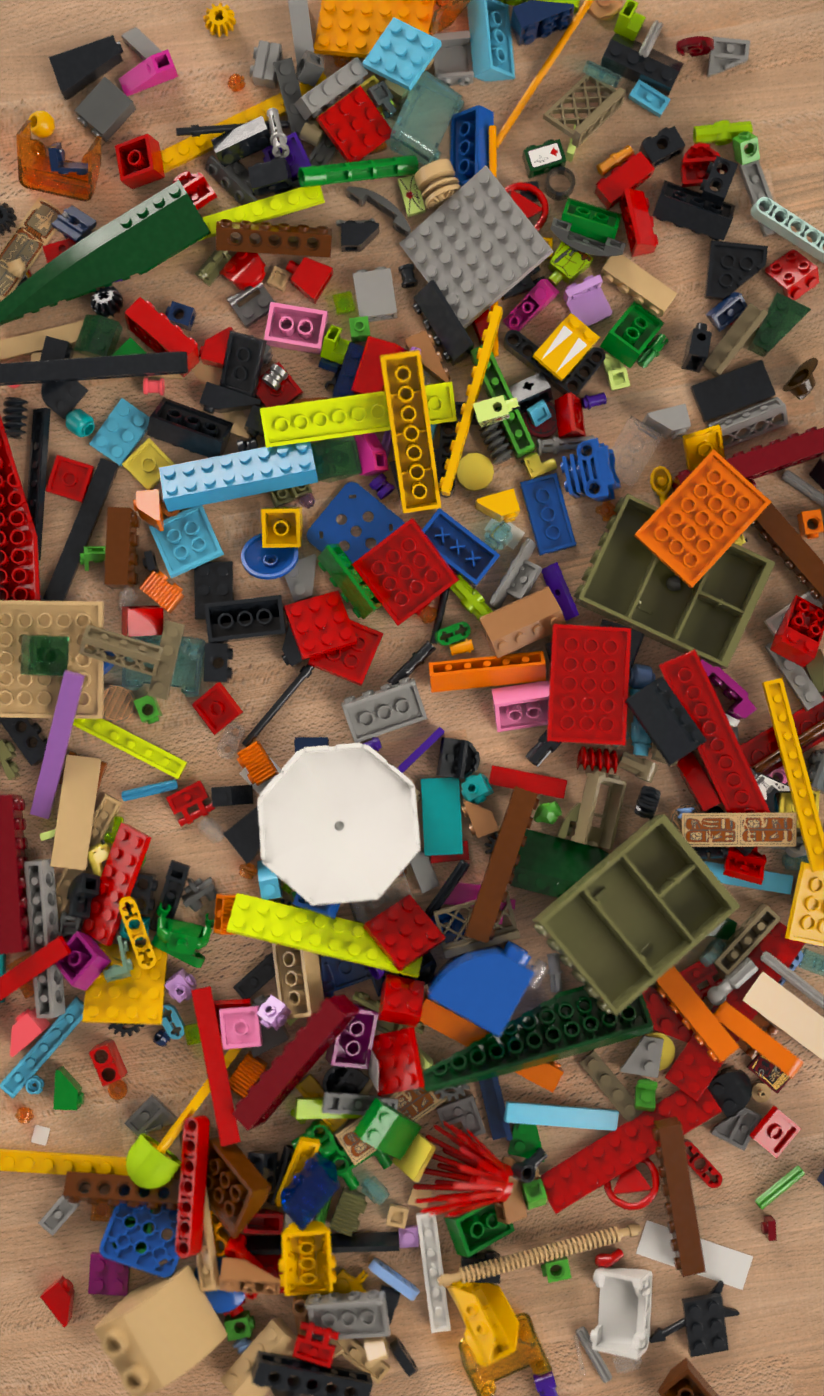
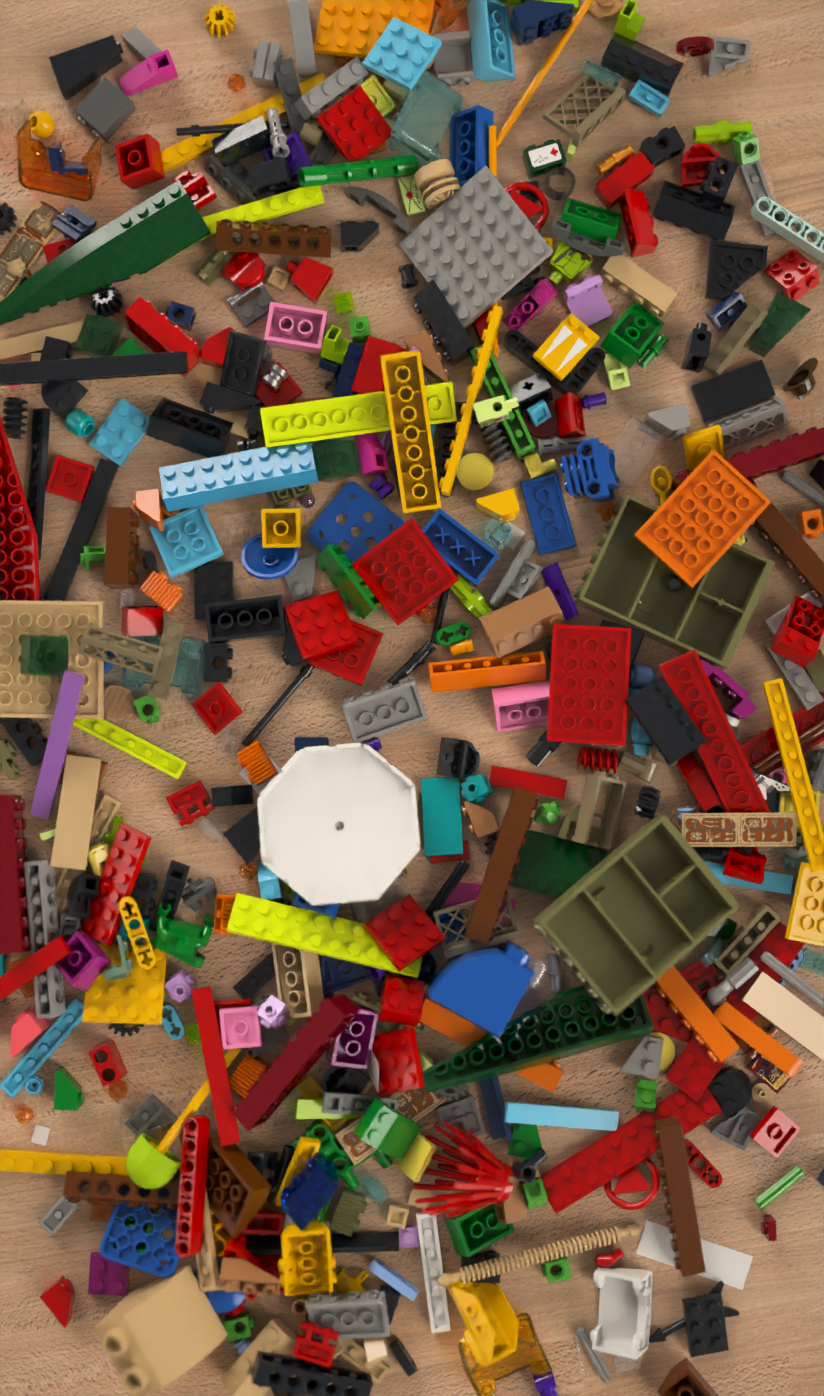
dark azure axle [121,779,178,801] -> none
light yellow tile [122,438,175,490] -> none
coral bush [143,377,165,395] -> none
dark blue hinge [153,1029,170,1047] -> none
dark grey brick [296,50,325,87] -> none
light grey panel [353,267,397,322] -> none
dark grey plate [366,80,396,119] -> none
dark purple tile [397,727,445,773] -> none
light grey slope [410,850,440,893] -> none
dark tan plate [579,1050,644,1122] -> none
light grey axle [639,20,663,58] -> none

